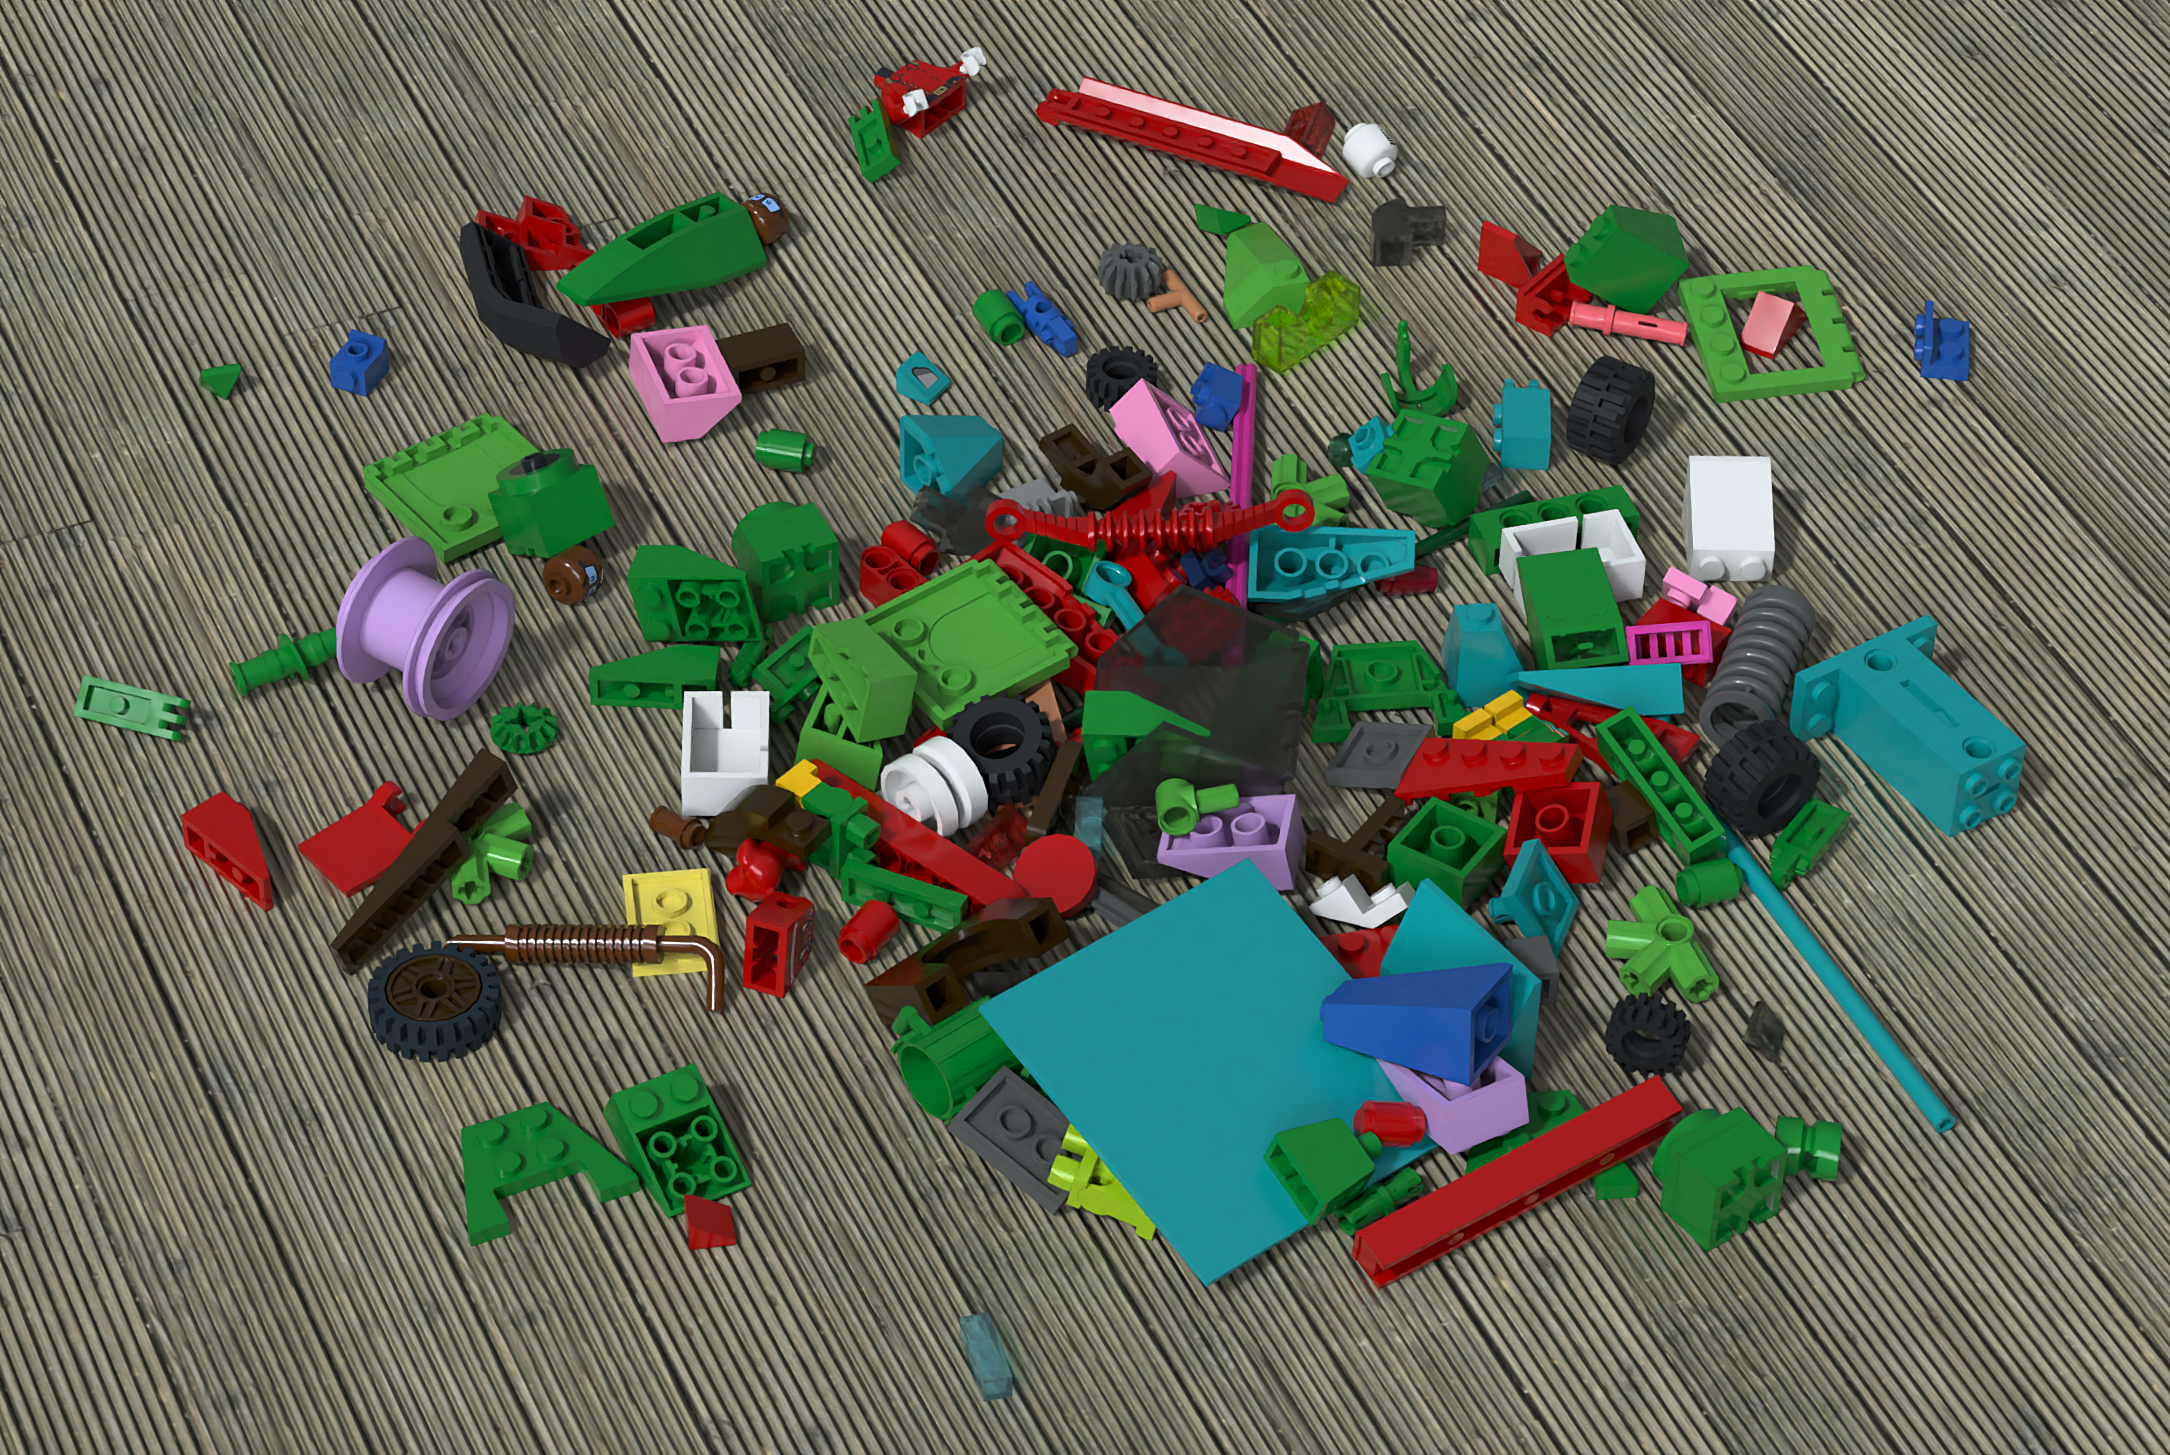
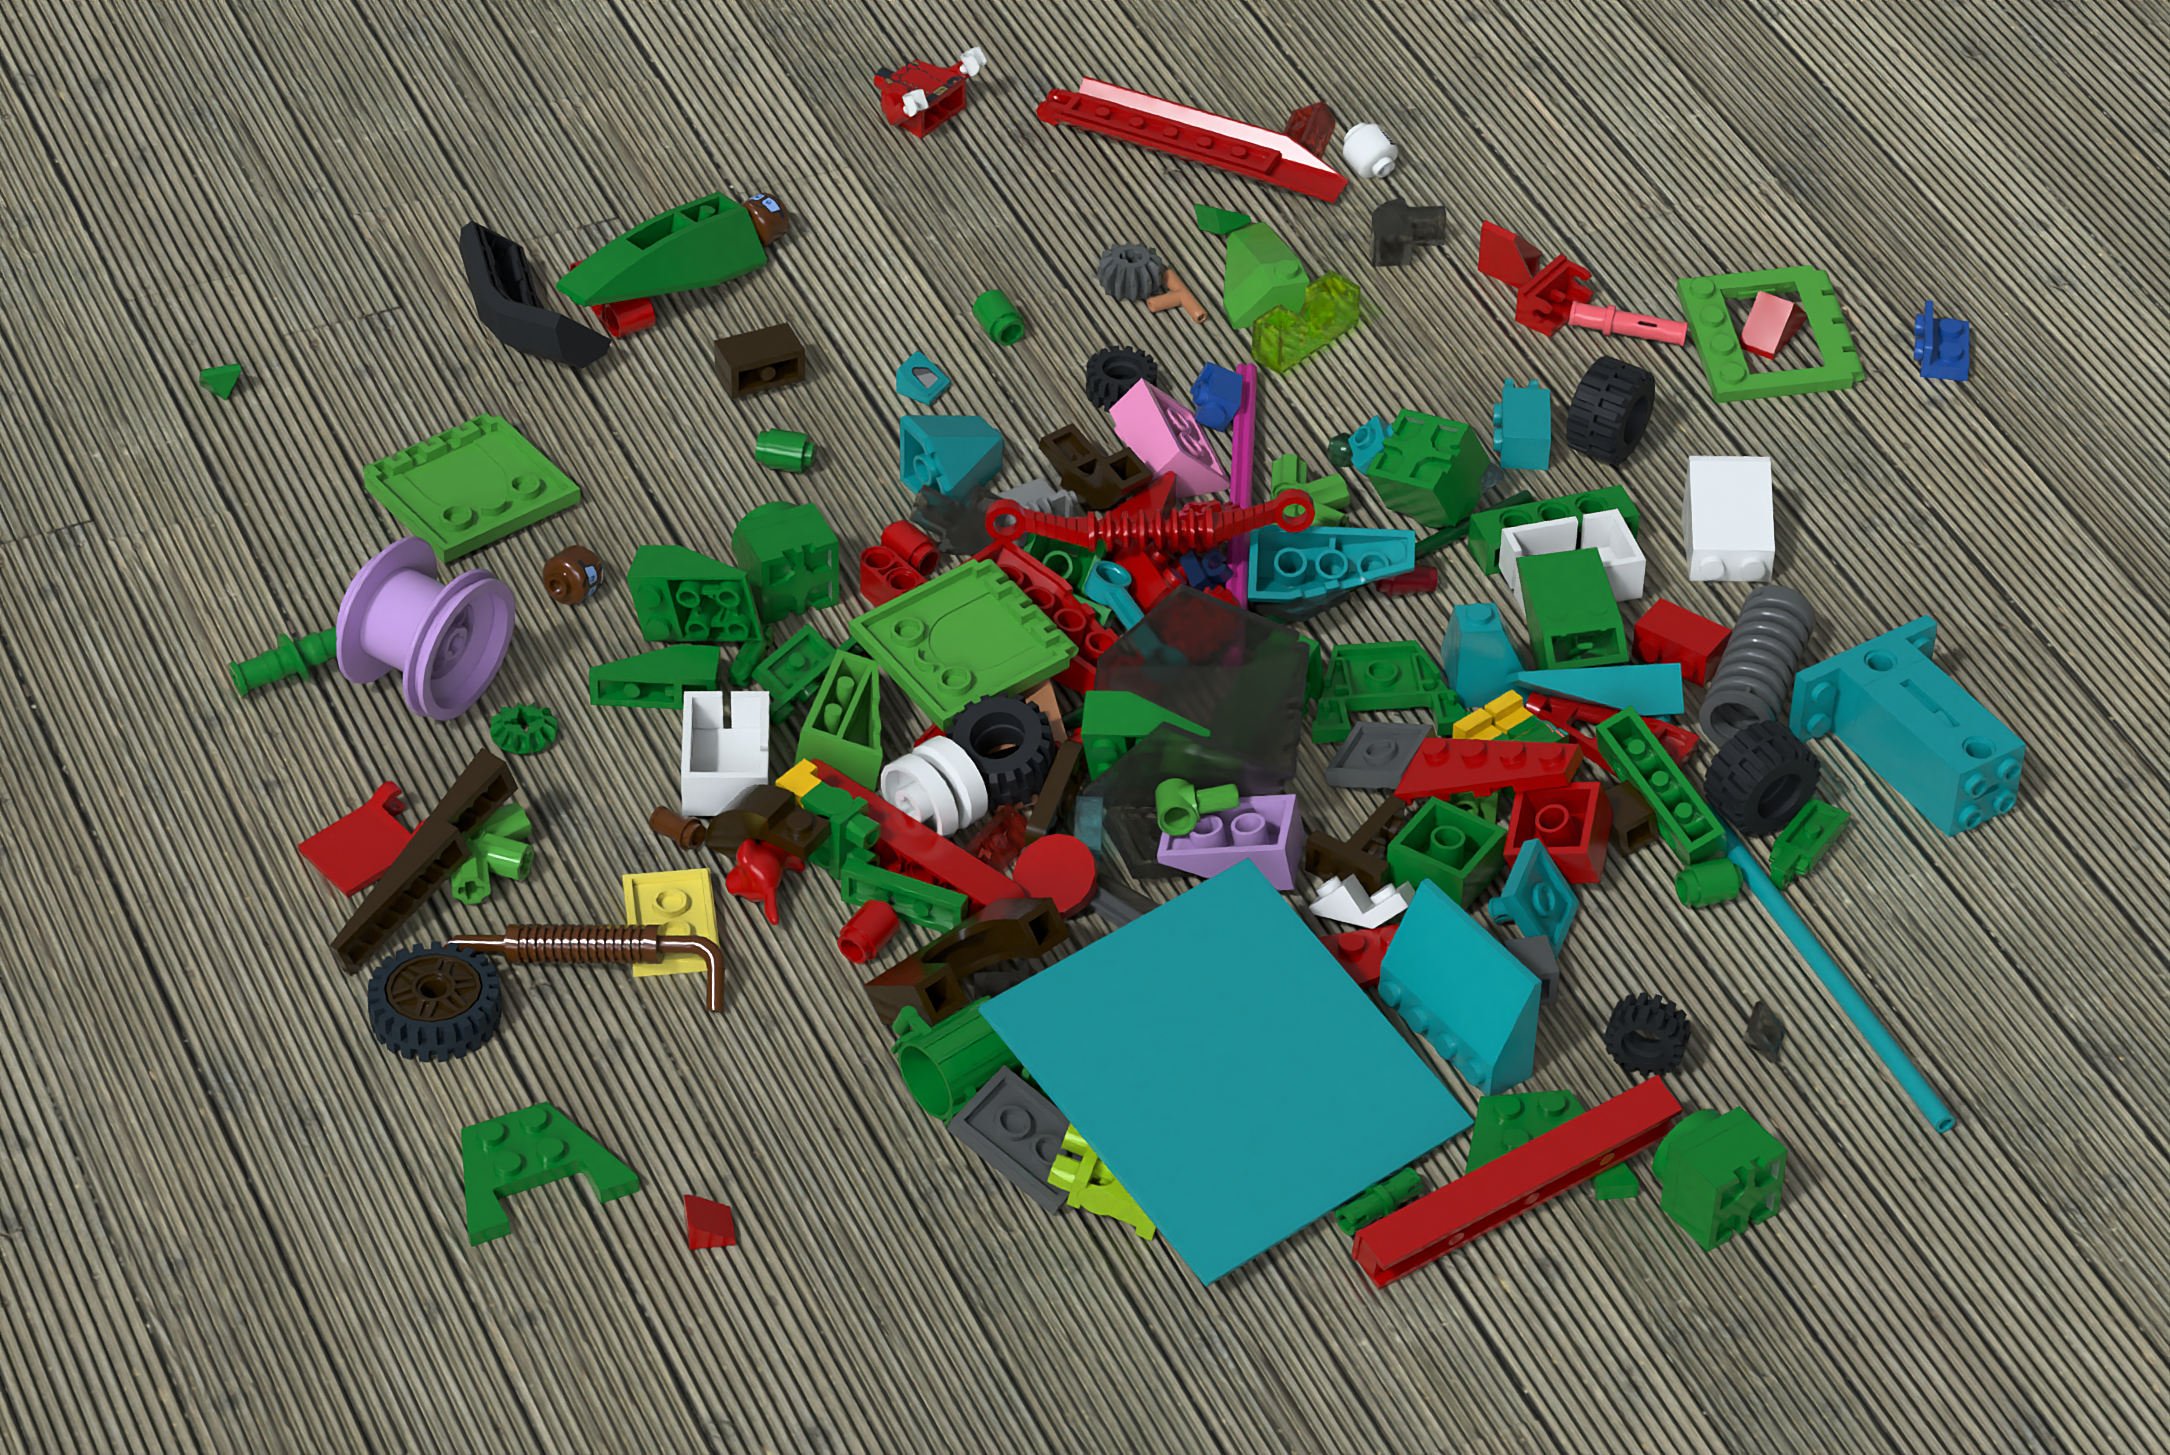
hinge [73,674,191,742] -> none
red slope [181,791,273,912] -> none
blue brick [330,329,389,397] -> none
red slope [474,195,595,271] -> none
green piece [487,448,615,558] -> none
green slope [603,1063,752,1219] -> none
bright pink slope [629,325,742,443] -> none
red torso [742,892,815,998] -> none
bright green wedge [808,617,918,743] -> none
green hinge [848,97,901,184] -> none
clear light blue piece [960,1312,1013,1402] -> none
blue hinge [1006,281,1078,357] -> none
green torso [1263,1118,1382,1227] -> none
blue slope [1320,962,1513,1087] -> none
red brick [1353,1100,1425,1148] -> none
lavender slope [1375,1055,1529,1155] -> none
green helmet [1381,320,1457,417] -> none
green slope [1563,204,1690,315] -> none
bright green piece [1606,884,1719,1003] -> none
dark pink slope [1626,620,1713,666] -> none
bright pink plate [1662,566,1738,627] -> none
green wheel [1774,1115,1842,1181] -> none

